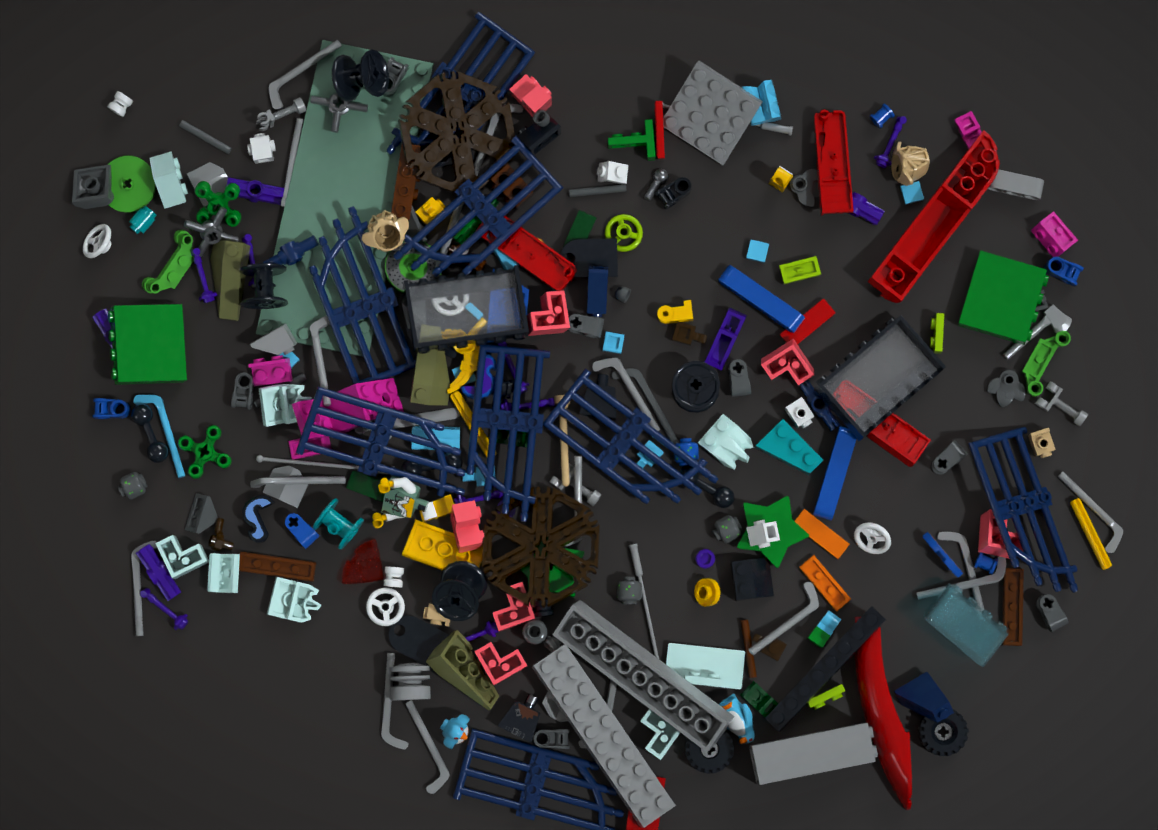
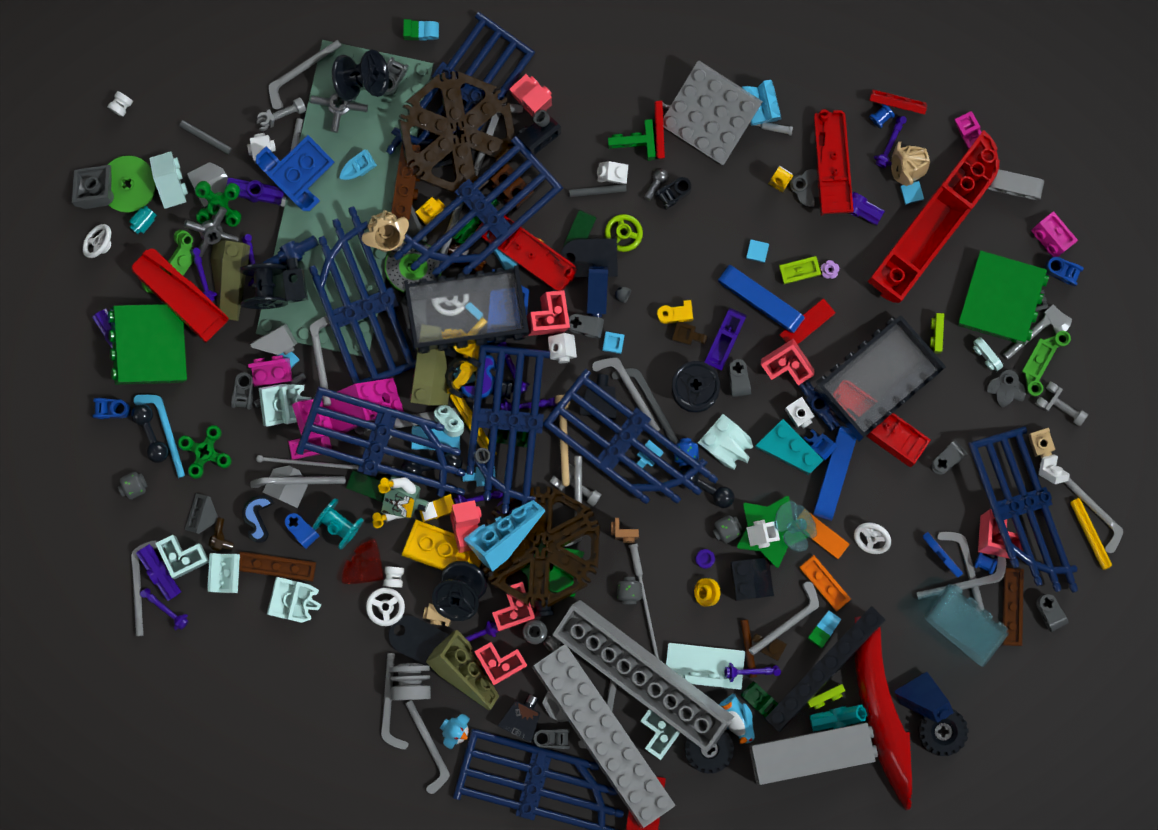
none -> red piece [132,249,229,343]
none -> blue piece [256,135,335,211]
none -> black torso [282,258,308,303]
none -> medium azure plate [339,149,377,180]
none -> leg [403,19,439,41]
none -> light aqua plate [434,405,464,437]
none -> black piece [445,356,482,398]
none -> medium azure wedge [464,500,545,571]
none -> dark grey hinge [474,448,490,464]
none -> white brick [548,333,577,363]
none -> medium nougat bracket [611,518,639,543]
none -> dark purple piece [724,663,781,682]
none -> clear light blue piece [774,501,817,552]
none -> blue plate [804,429,837,460]
none -> teal piece [809,705,867,732]
none -> lavender plate [820,260,839,279]
none -> red tile [870,89,927,114]
none -> light aqua plate [973,337,1003,371]
none -> white bracket [1039,454,1070,484]

